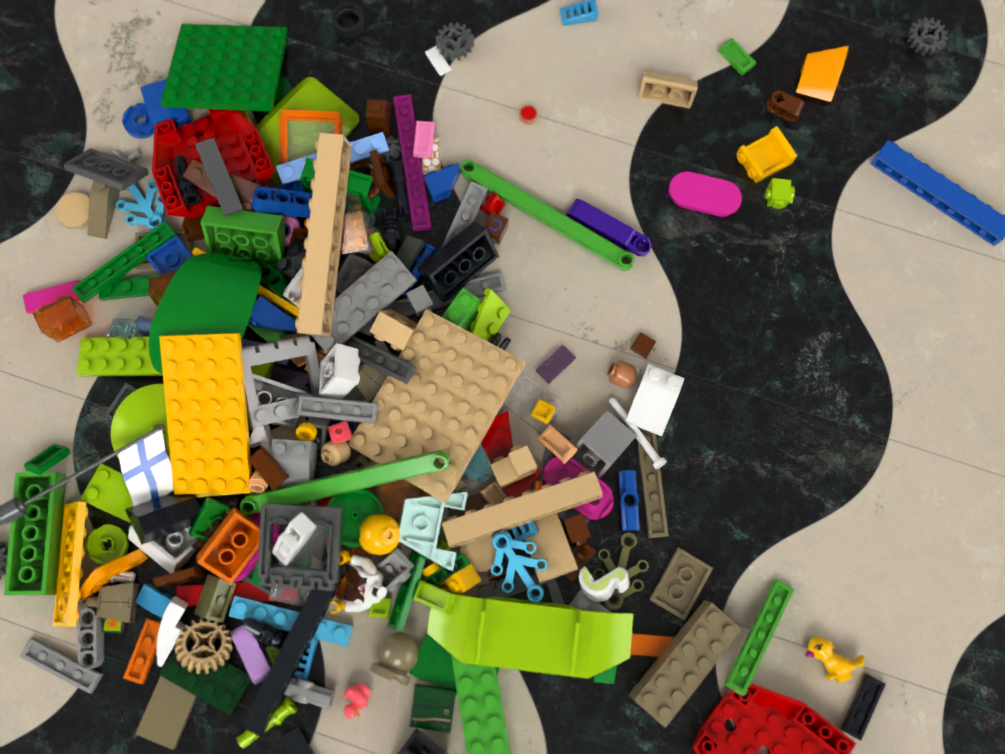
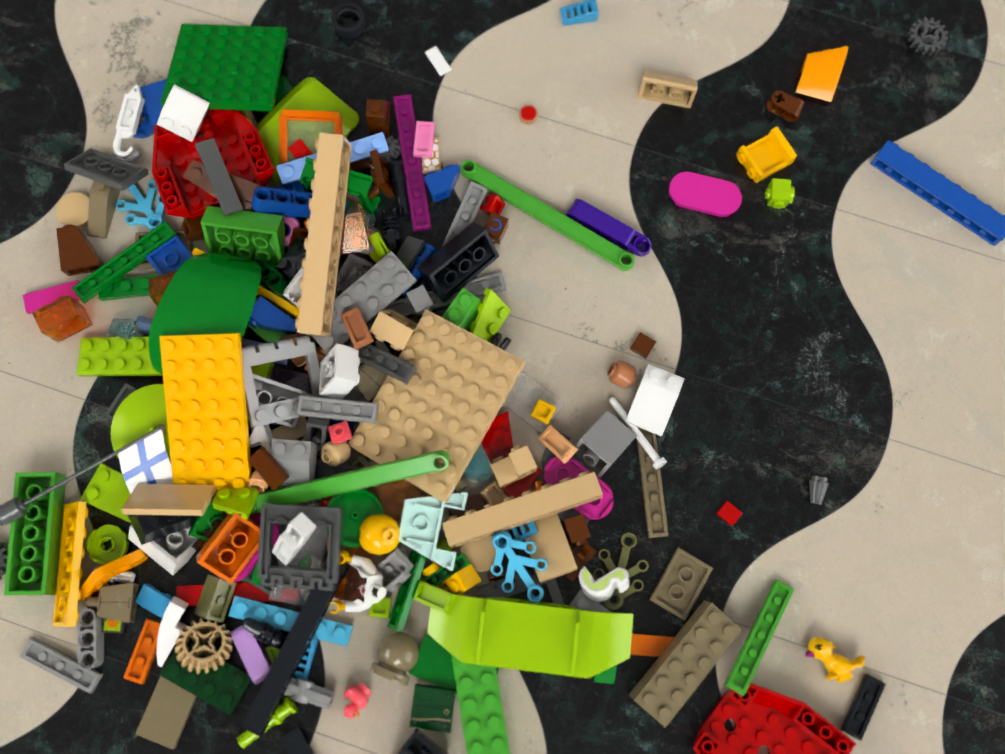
green tile [24,443,71,475] -> none
reddish brown tile [153,567,207,587] -> none
black pin [174,155,201,206] -> none
yellow tile [296,423,317,442] -> none
dark grey gear [436,22,474,61] -> none
clear purple tile [536,345,576,384] -> none
blue piece [618,470,640,531] -> none
bright green tile [718,38,756,76] -> none
none -> reddish brown slope [56,224,104,276]
none -> white plate [113,85,145,157]
none -> tan tile [121,484,217,516]
none -> white slope [157,85,210,142]
none -> lime wing [212,487,259,519]
none -> red piece [287,138,312,159]
none -> nougat tile [340,306,374,350]
none -> red piece [717,501,742,526]
none -> dark grey cone [809,475,829,505]

